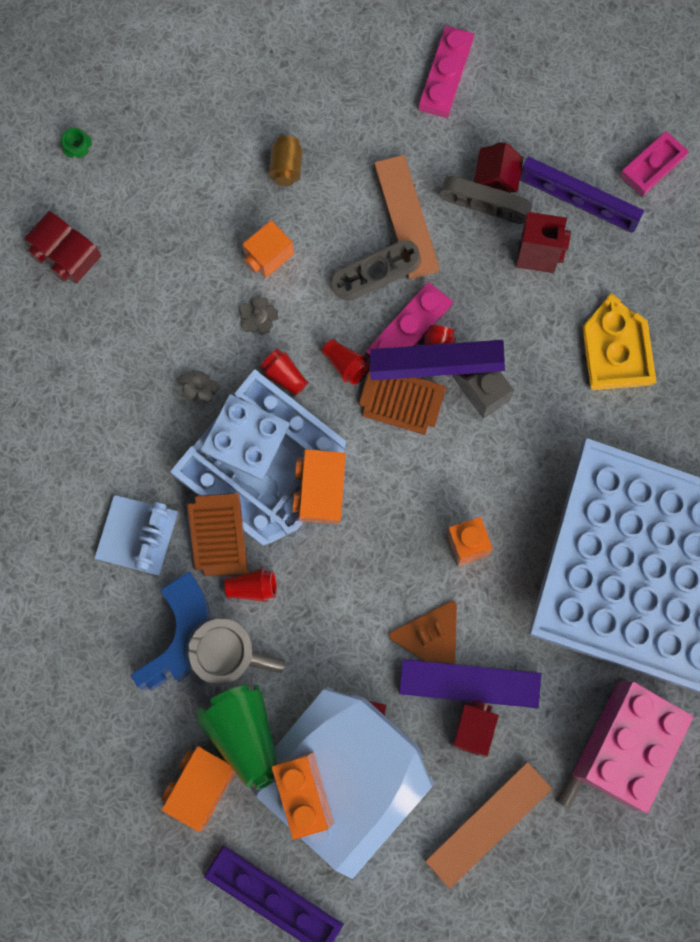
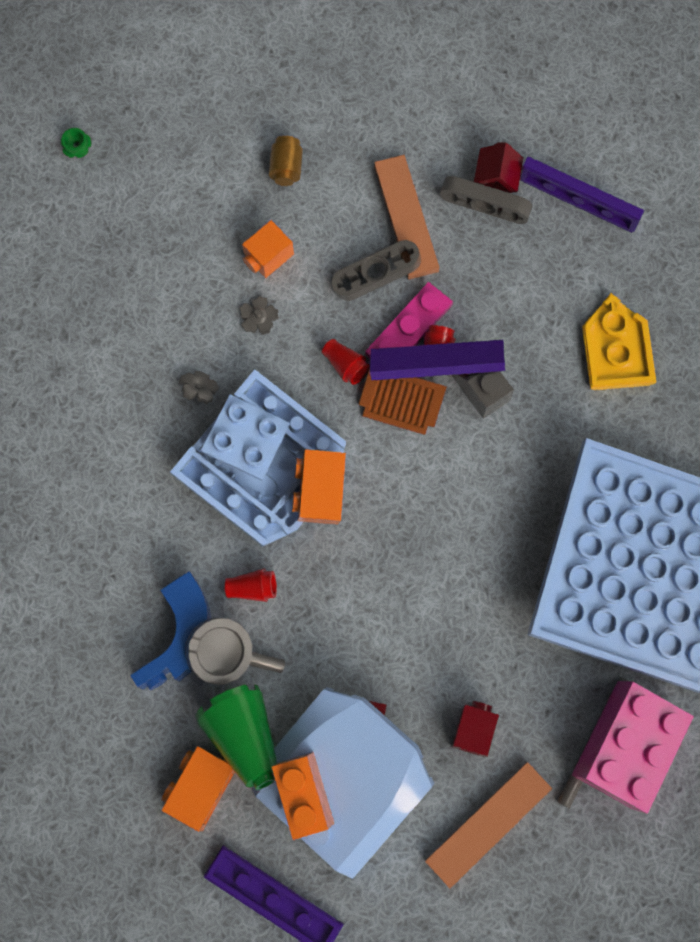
dark red brick [24,211,101,284] -> none
light blue hinge [94,495,178,576] -> none
dark orange window [187,492,248,576] -> none
red cone [260,348,309,397] -> none
dark orange piece [389,601,457,664] -> none
dark purple tile [399,659,542,708] -> none
dark pink plate [418,26,475,119] -> none
orange brick [446,517,493,566] -> none
dark red brick [516,212,571,273] -> none
dark pink plate [620,131,689,197] -> none

